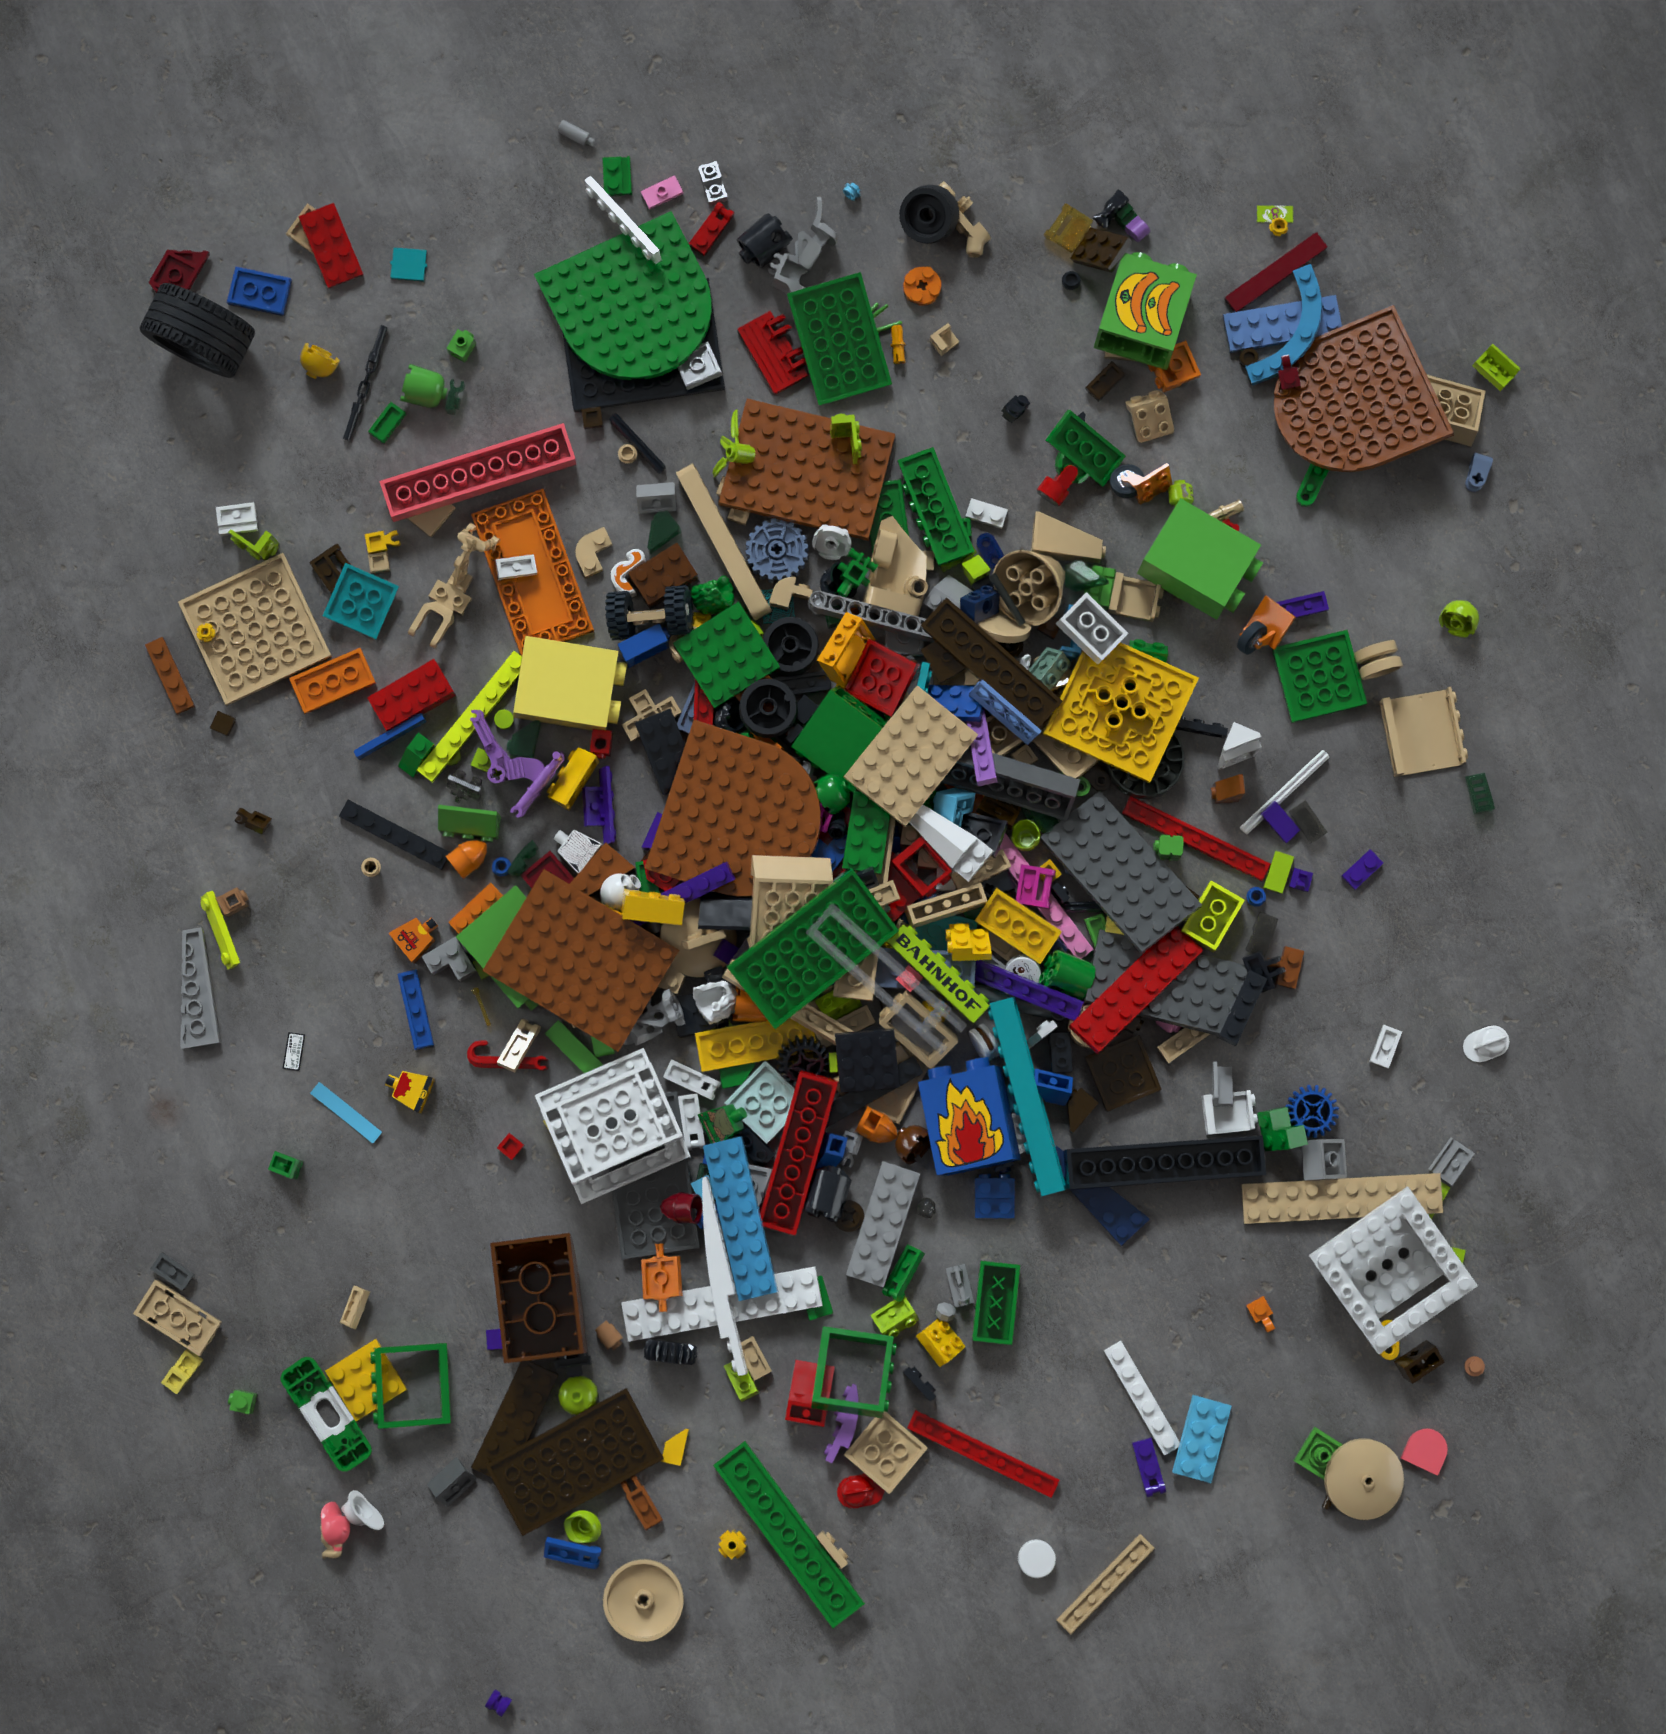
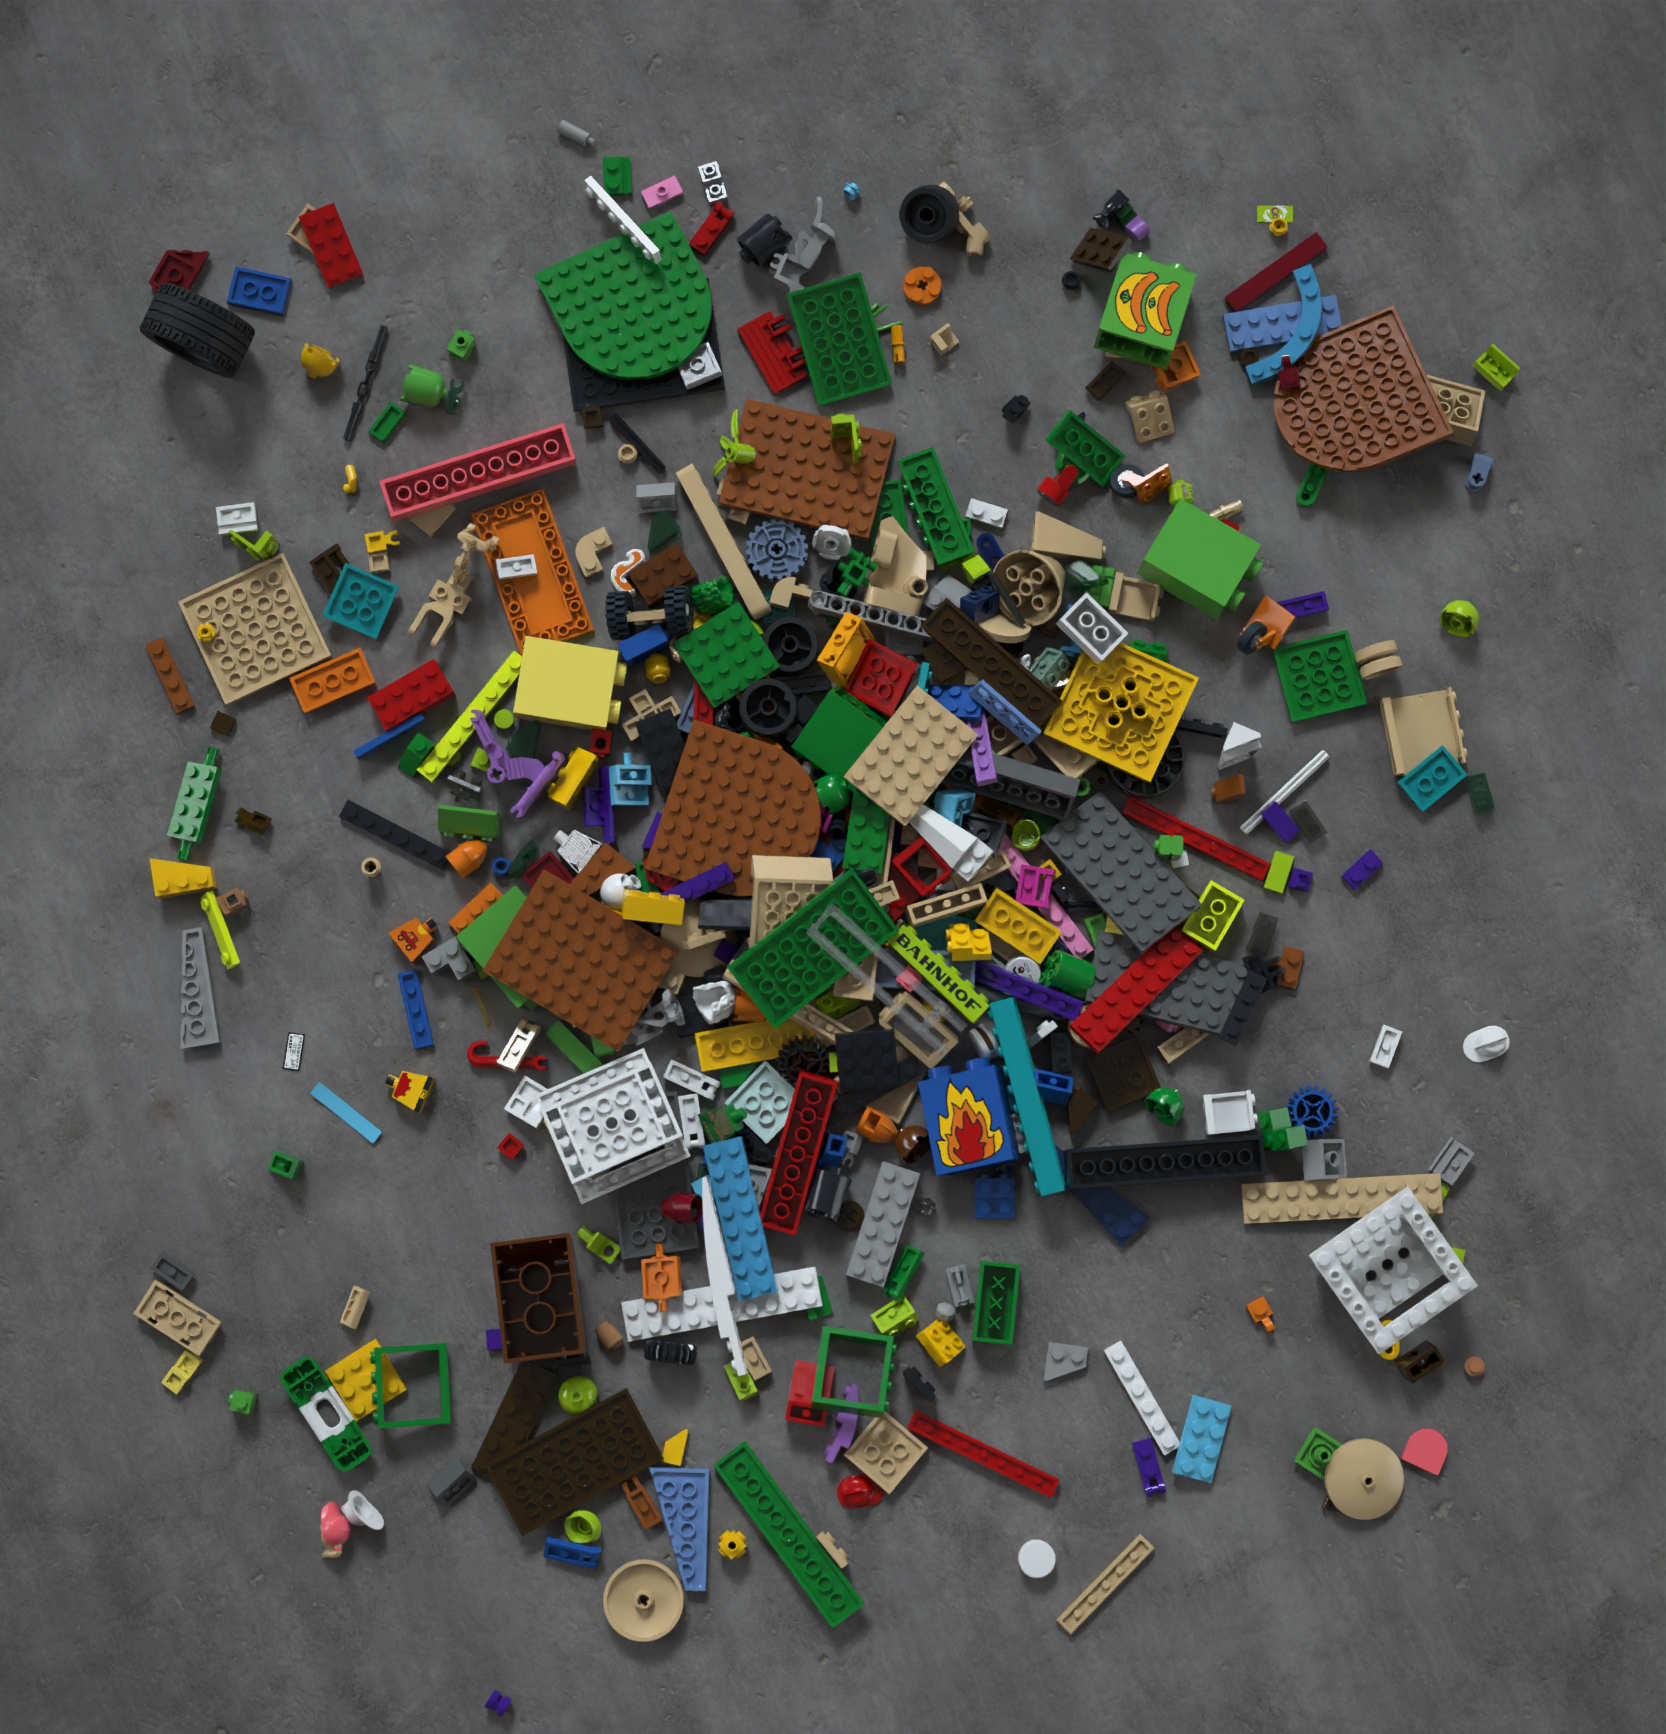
teal piece [390,247,427,281] -> none
clear yellow plate [1043,203,1093,253] -> none
light grey panel [1212,1062,1233,1106] -> none
blue plate [1246,887,1266,907] -> none
none -> yellow wedge [149,858,218,899]
none -> plate [167,746,222,861]
none -> yellow arm [343,465,357,494]
none -> white plate [504,1076,548,1129]
none -> lime bracket [577,1226,621,1264]
none -> medium azure plate [609,753,652,806]
none -> yellow head [644,653,671,683]
none -> medium blue wing [649,1467,709,1591]
none -> light grey wing [1044,1342,1088,1381]
none -> green cylinder [1144,1087,1185,1126]
none -> white sticker [1171,850,1189,868]
none -> teal plate [1397,745,1467,812]

